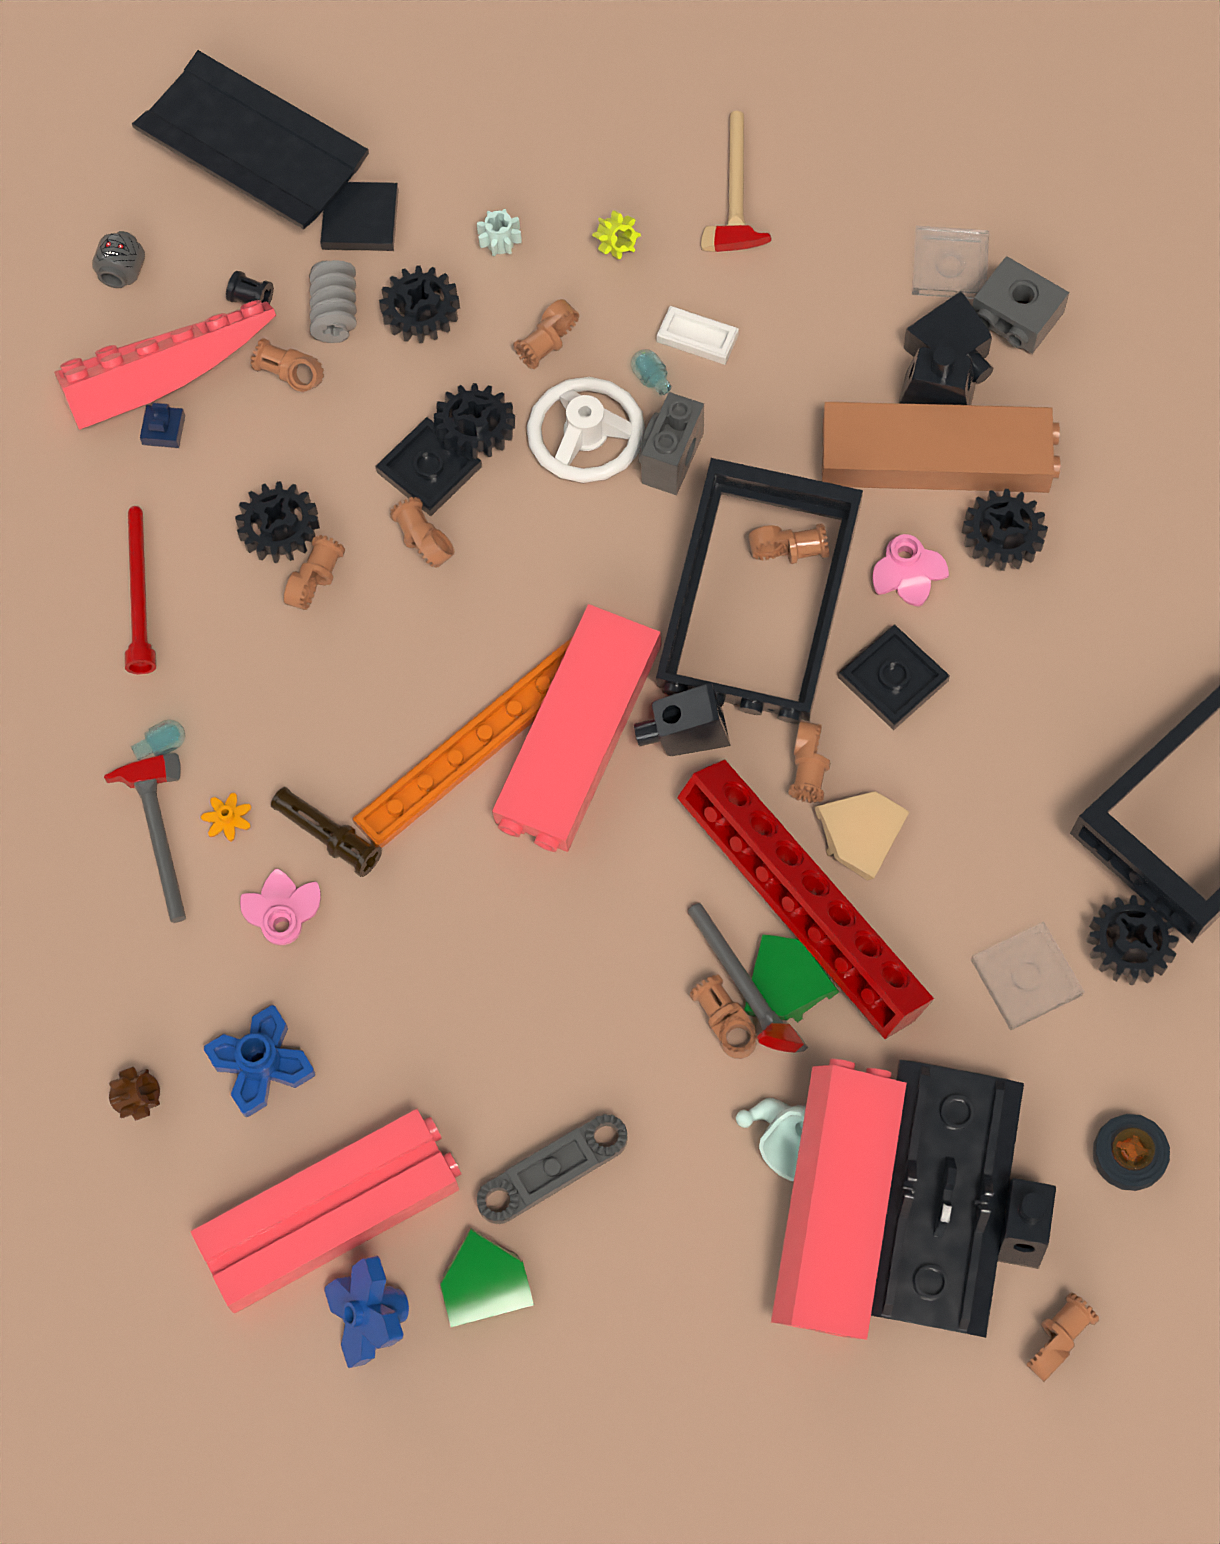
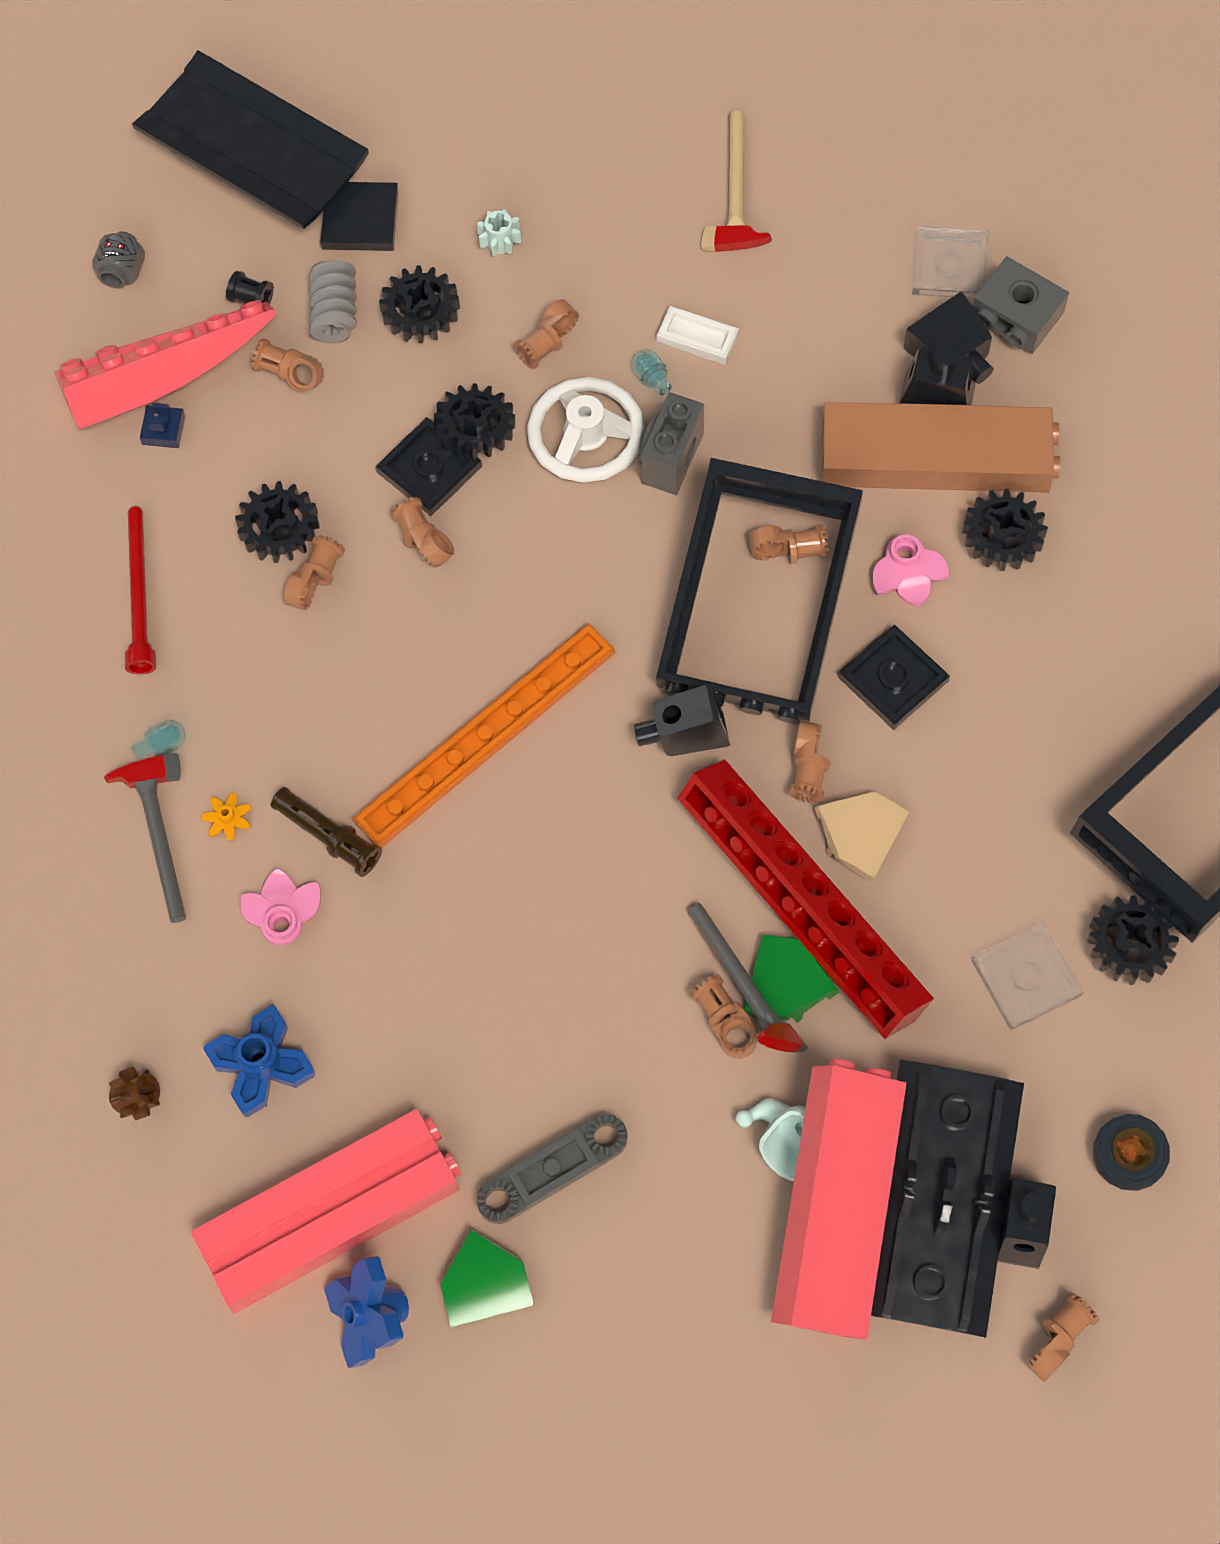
coral brick [492,604,661,852] -> none
neon yellow gear [592,210,641,259] -> none

